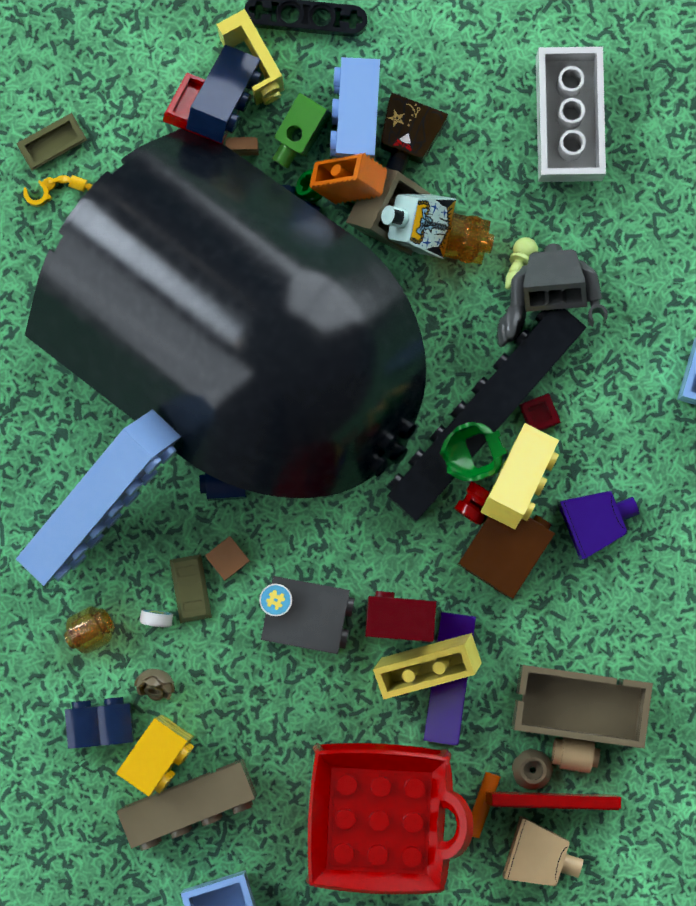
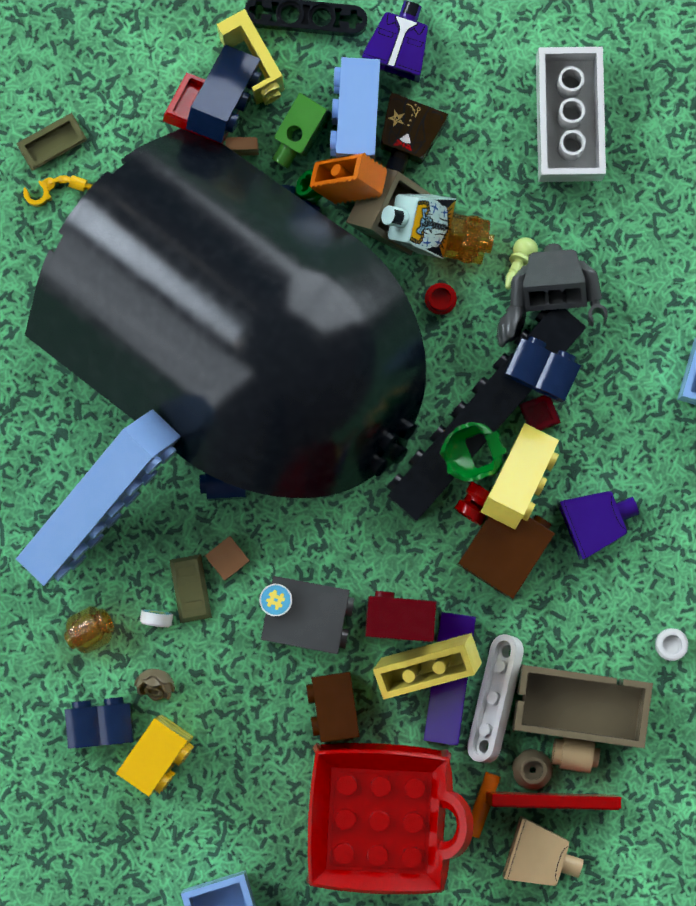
dark tan piece [117,759,257,851] -> none
none -> reddish brown brick [306,671,360,743]
none -> dark purple torso [362,1,428,83]
none -> red plate [425,283,457,315]
none -> white plate [467,634,524,763]
none -> dark blue brick [503,336,581,403]
none -> white tile [655,628,688,661]

